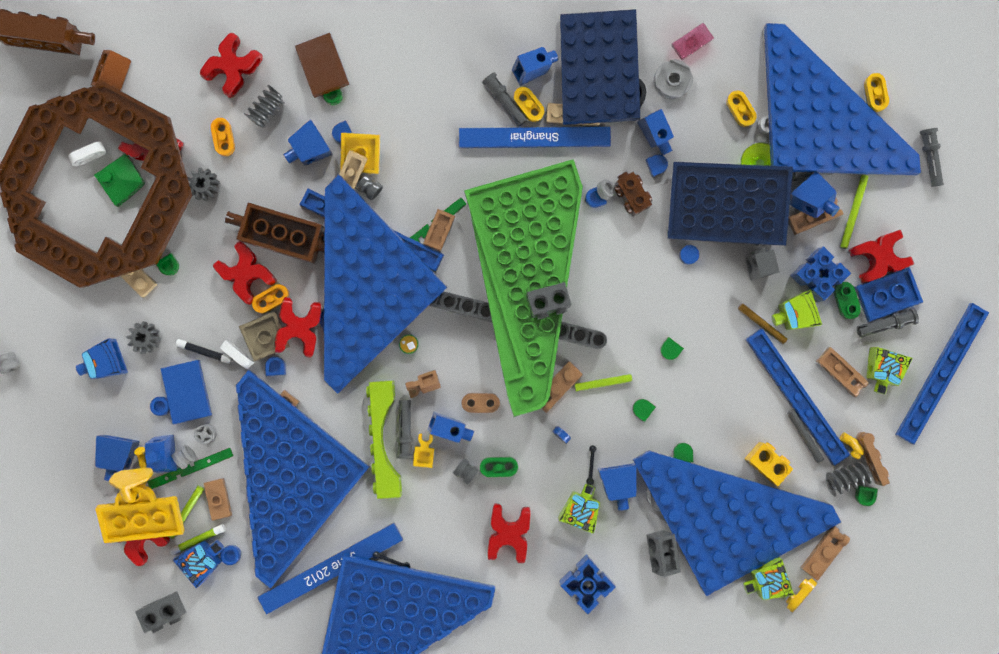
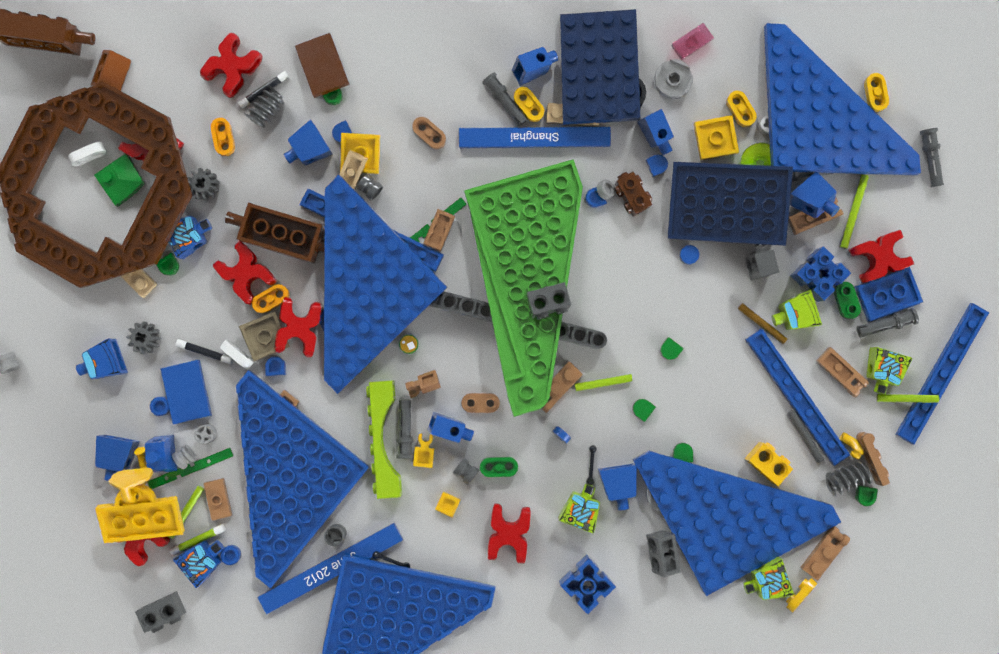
none -> torso [169,216,212,260]
none -> black bar [238,71,289,109]
none -> dark grey wheel [324,524,347,546]
none -> medium nougat plate [412,117,446,150]
none -> yellow tile [435,491,461,517]
none -> yellow plate [693,115,739,161]
none -> lime bar [877,394,939,403]

